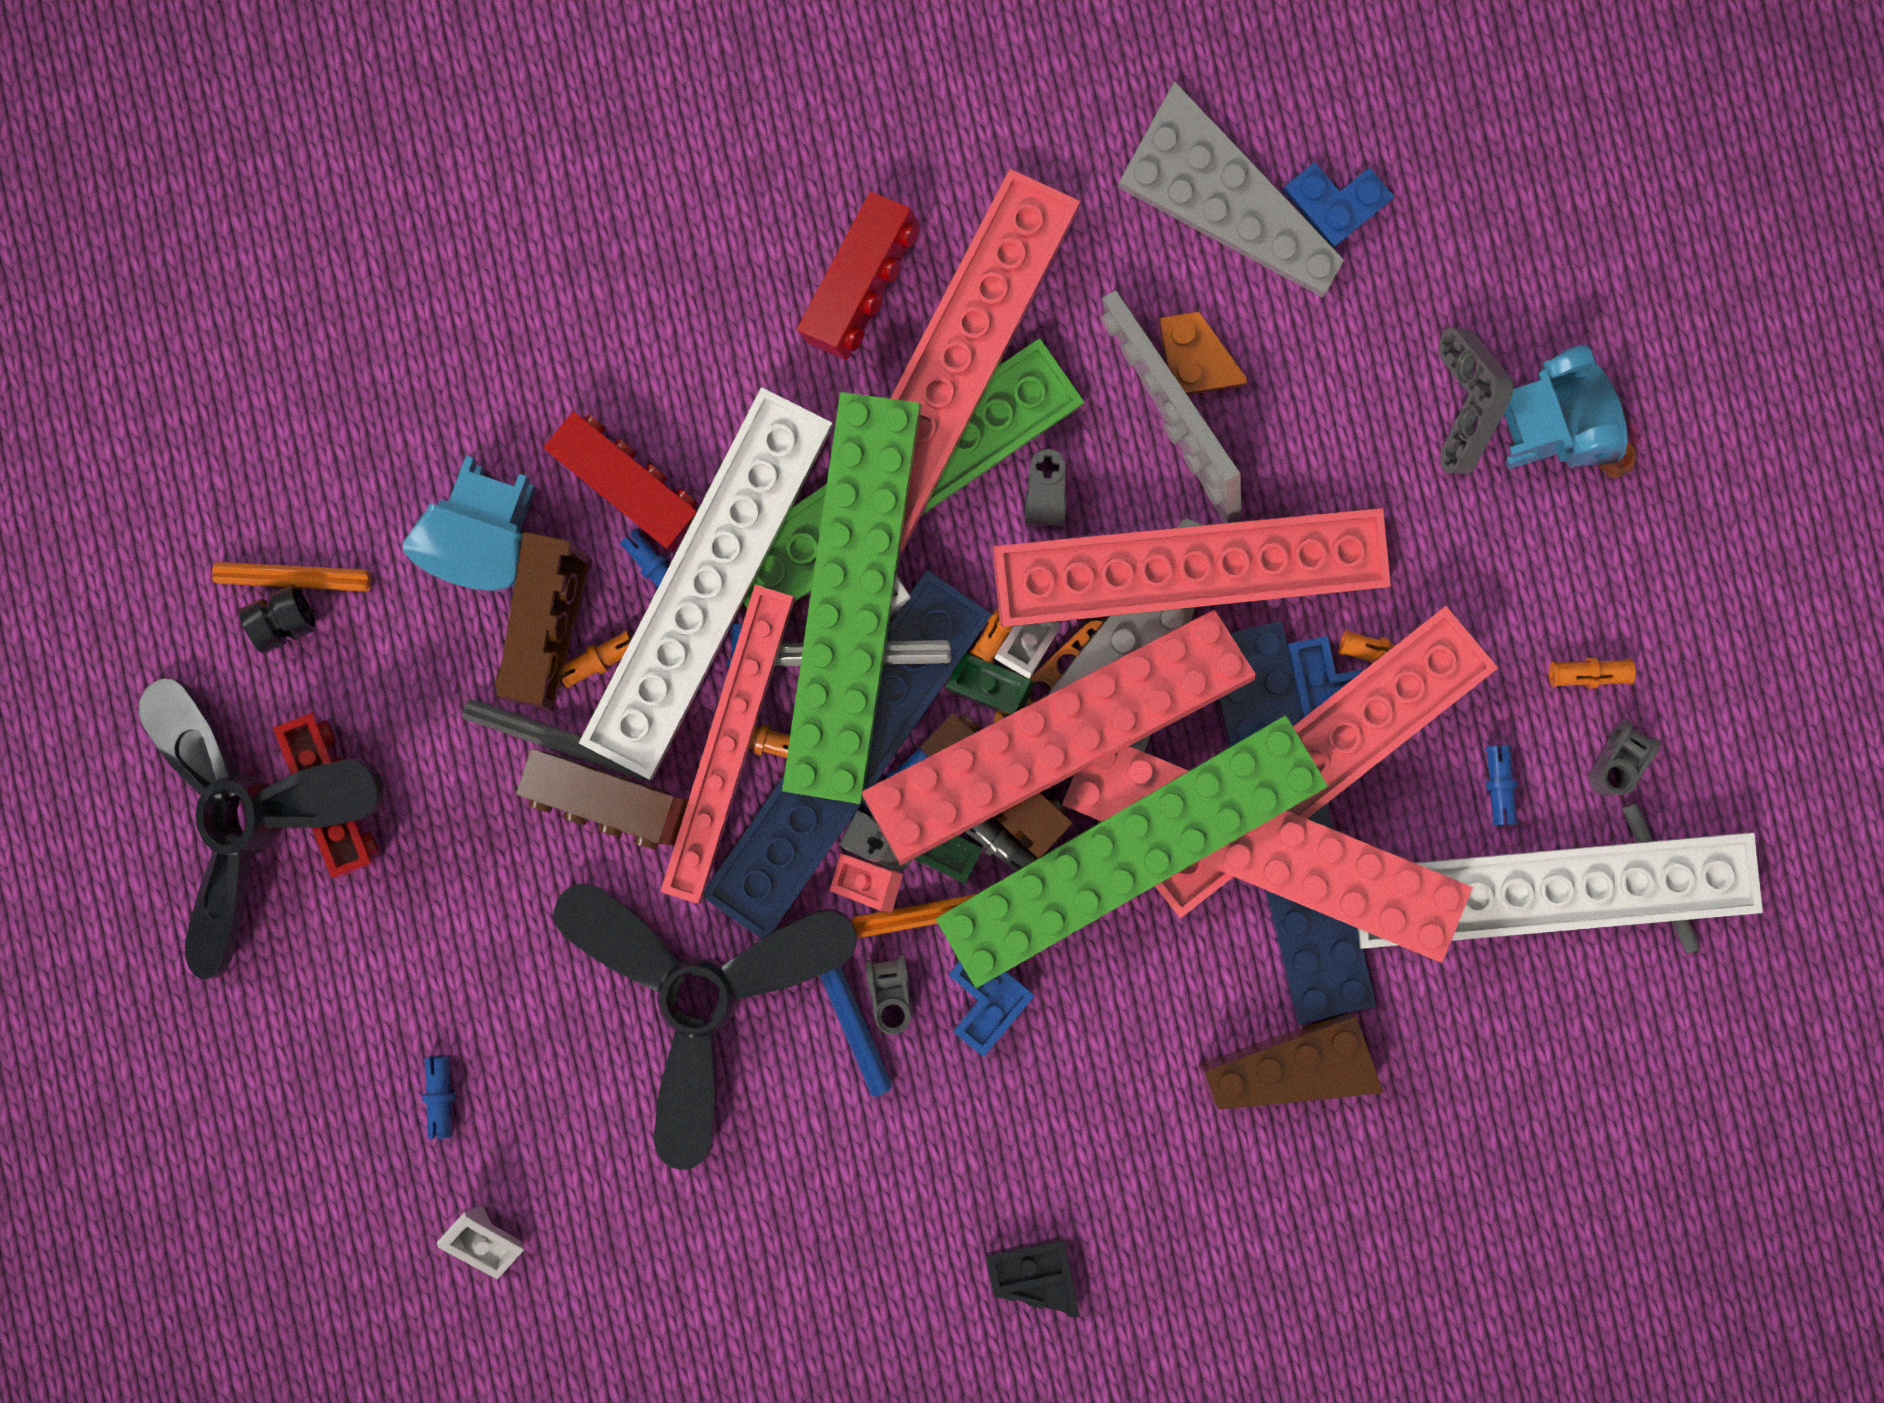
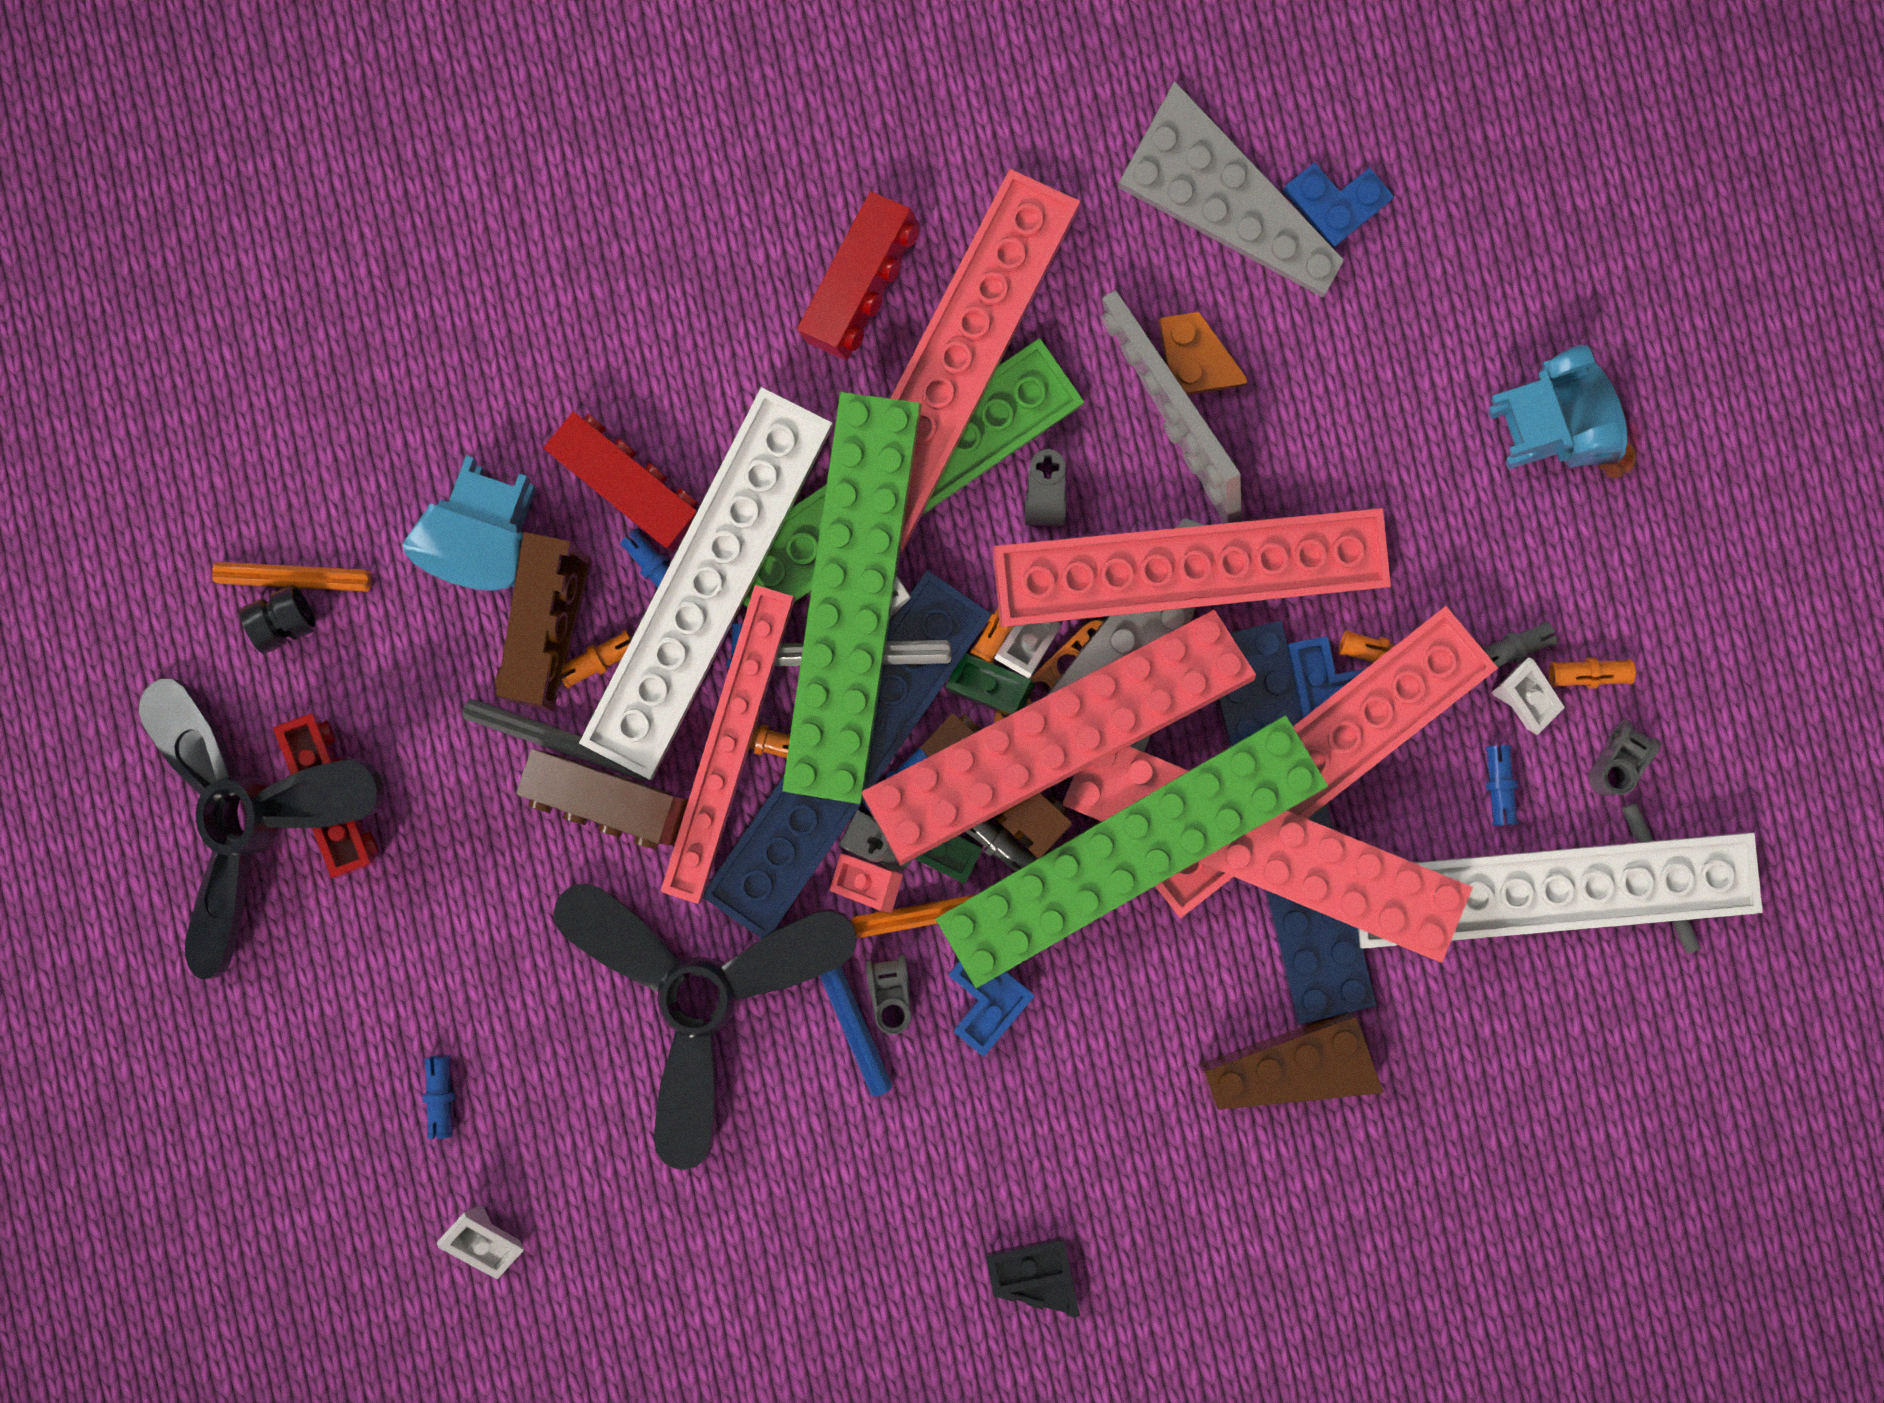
dark grey beam [1438,328,1513,474] -> none
none -> dark grey pin [1482,621,1557,667]
none -> white slope [1491,657,1565,735]

